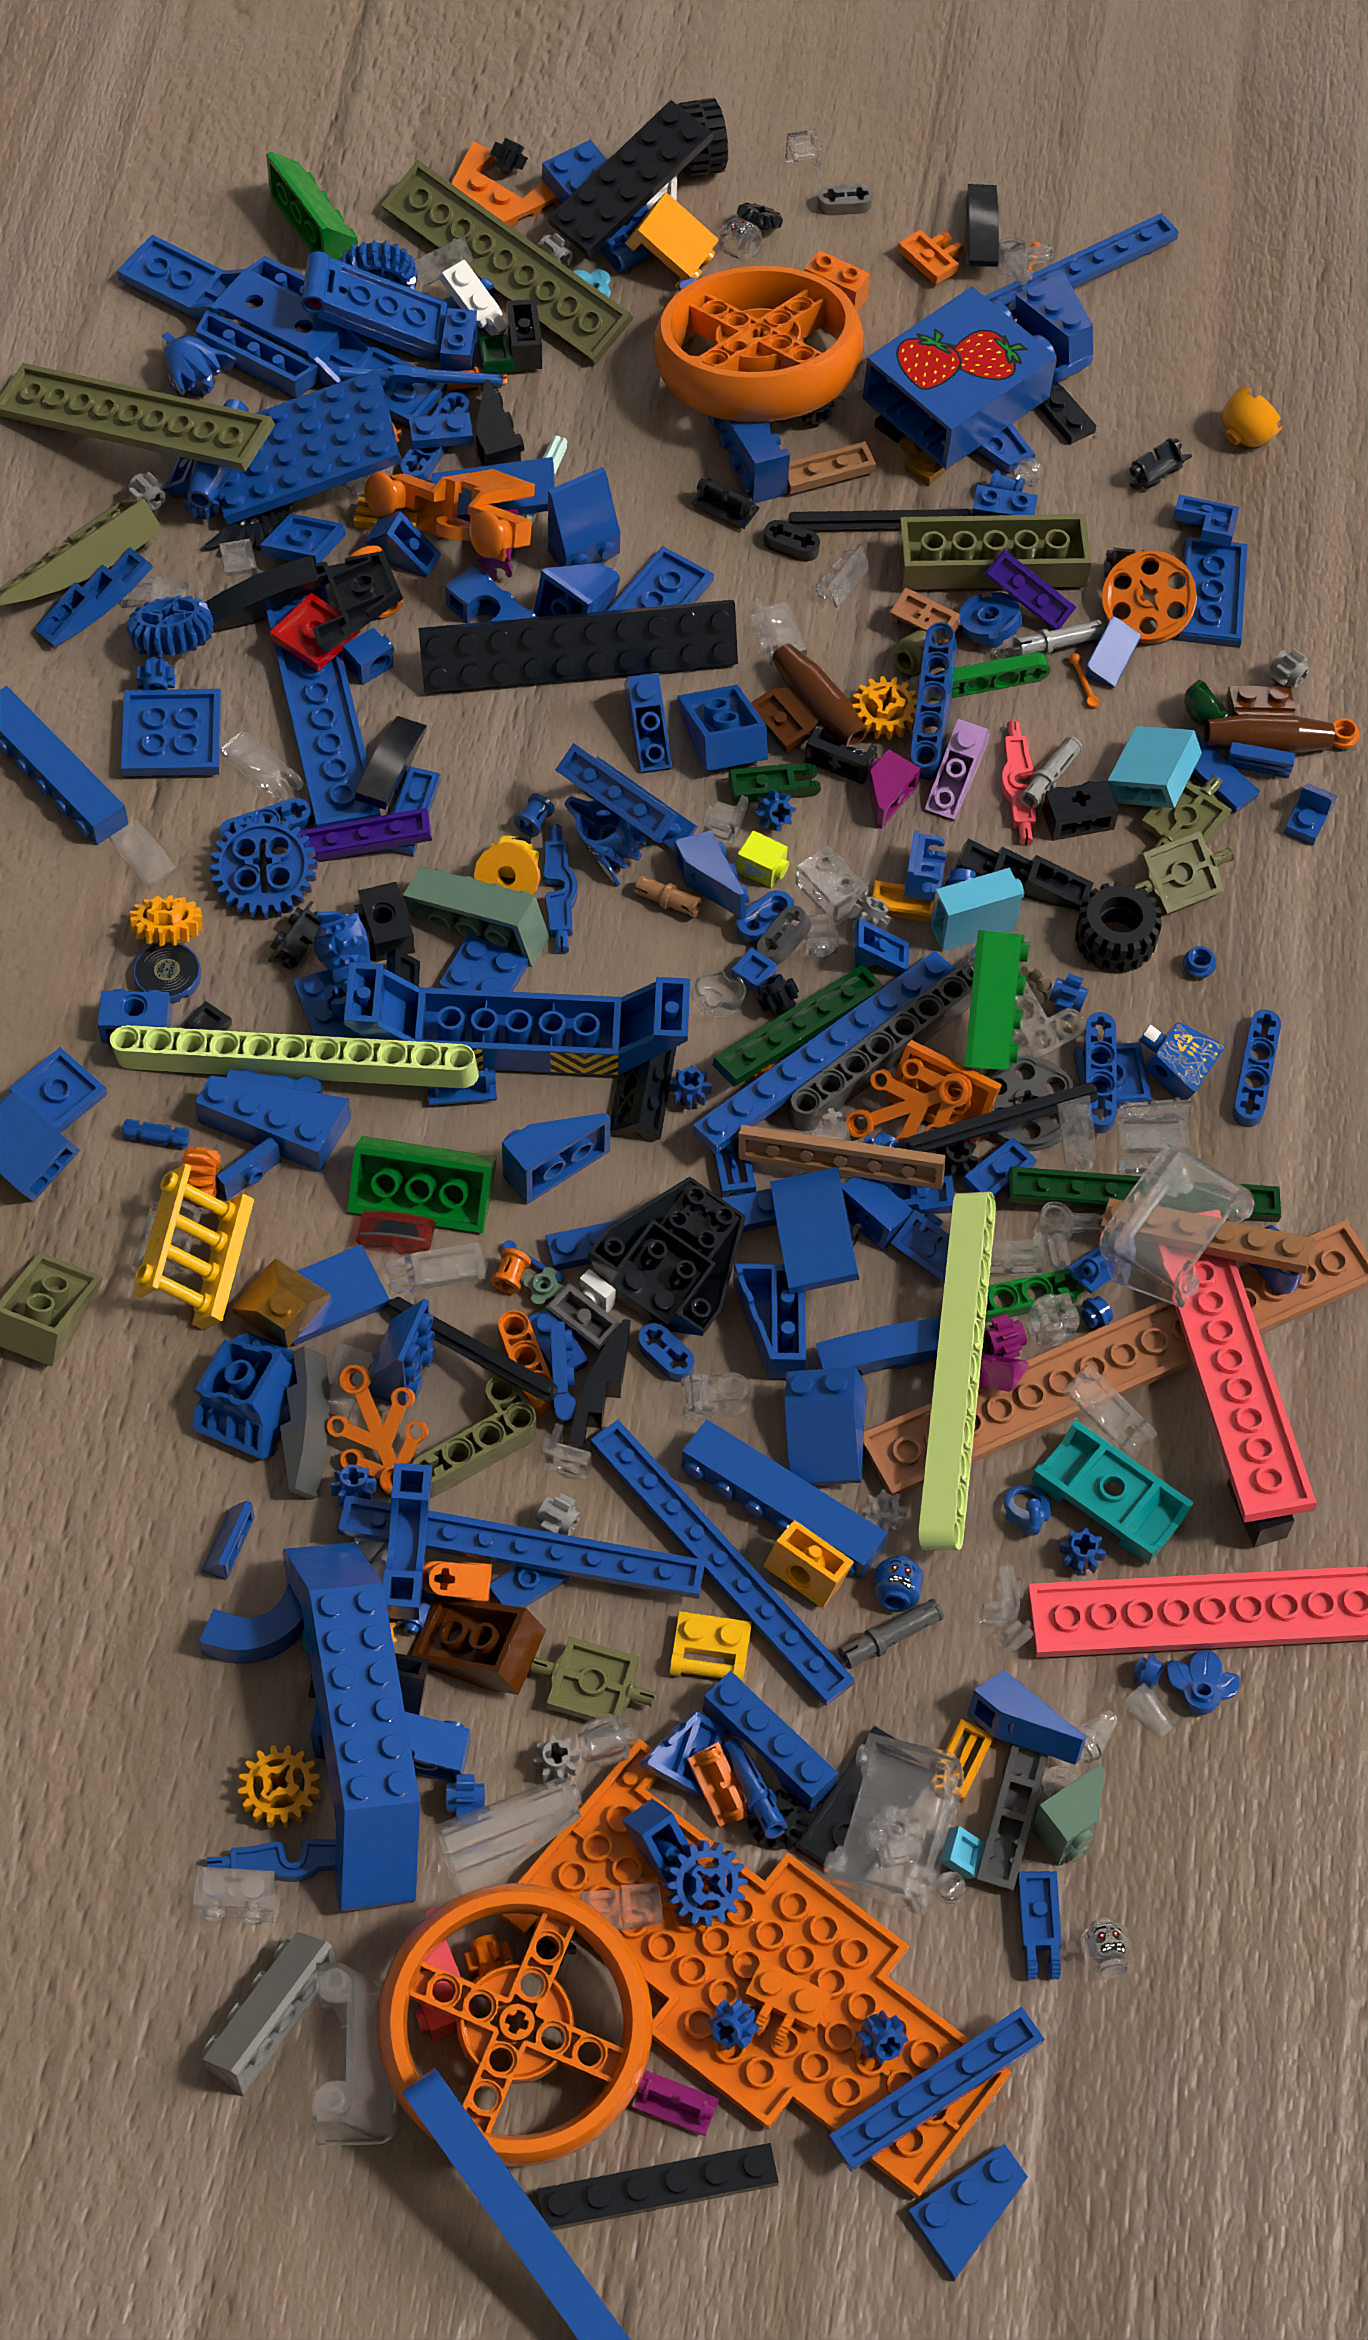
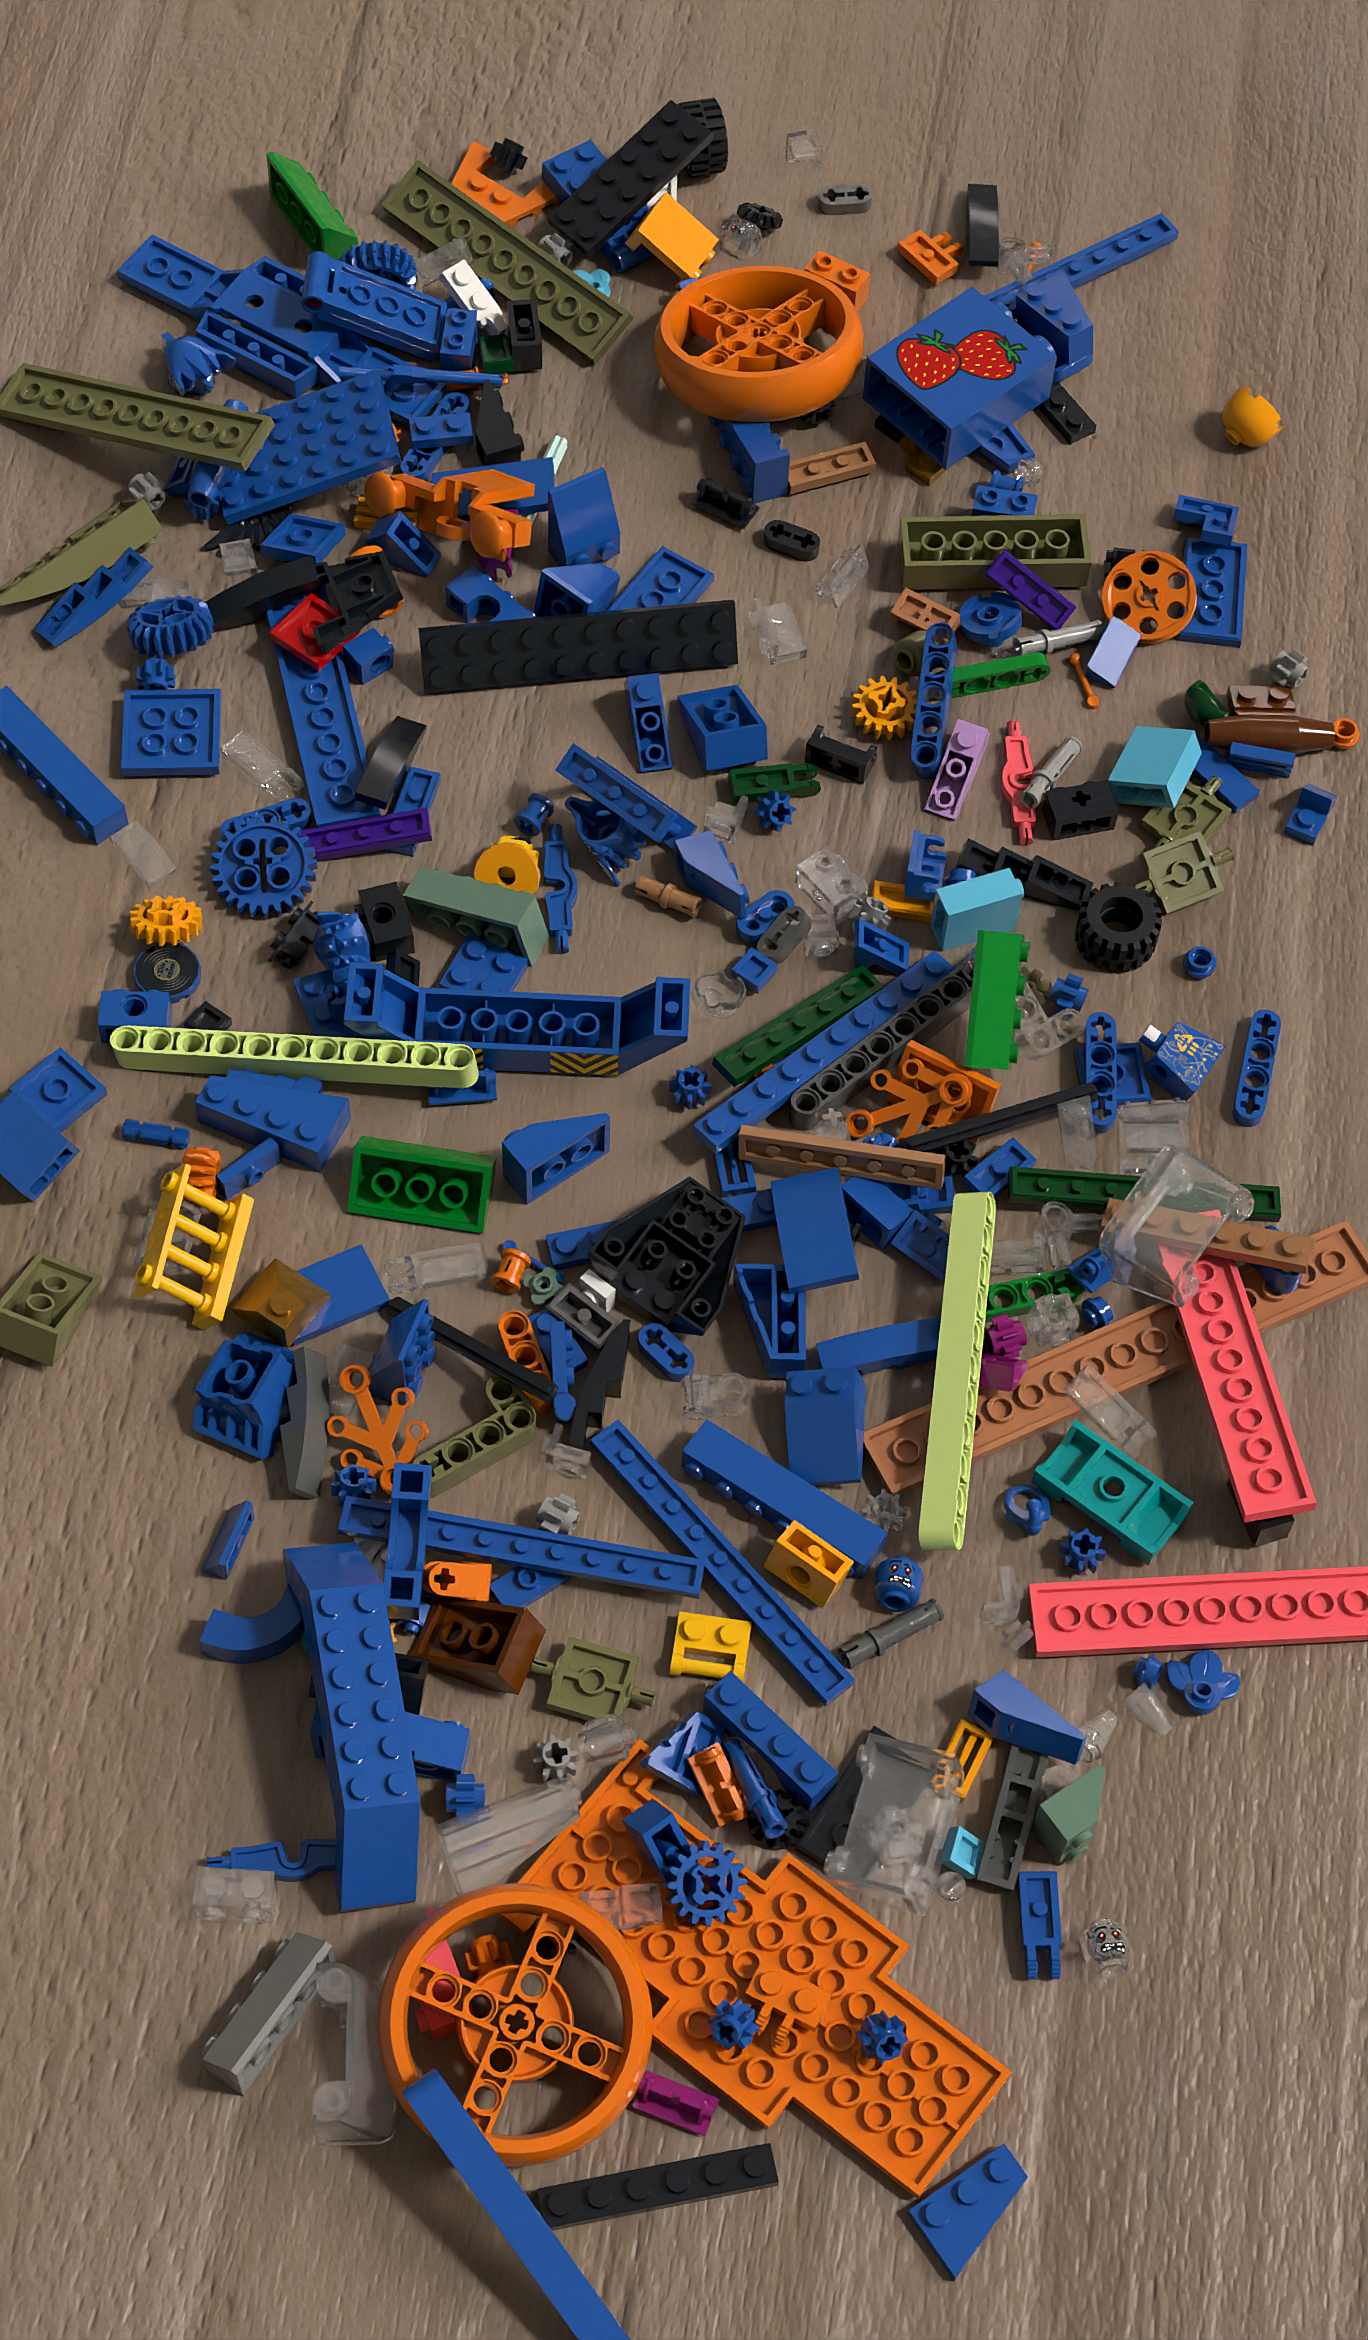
light orange gear [238,1745,321,1829] -> none
clear red slope [356,1211,436,1254] -> none
black fence [610,1047,677,1142] -> none
neon yellow brick [736,830,790,888] -> none
reddish brown plate [751,643,867,753] -> none
black gear [757,974,799,1016] -> none
black axle [788,509,971,530] -> none
blue plate [828,2007,1045,2172] -> none
magenta slope [868,749,921,829] -> none
dark grey wedge [984,1056,1078,1151] -> none
black hinge [1129,438,1192,489] -> none

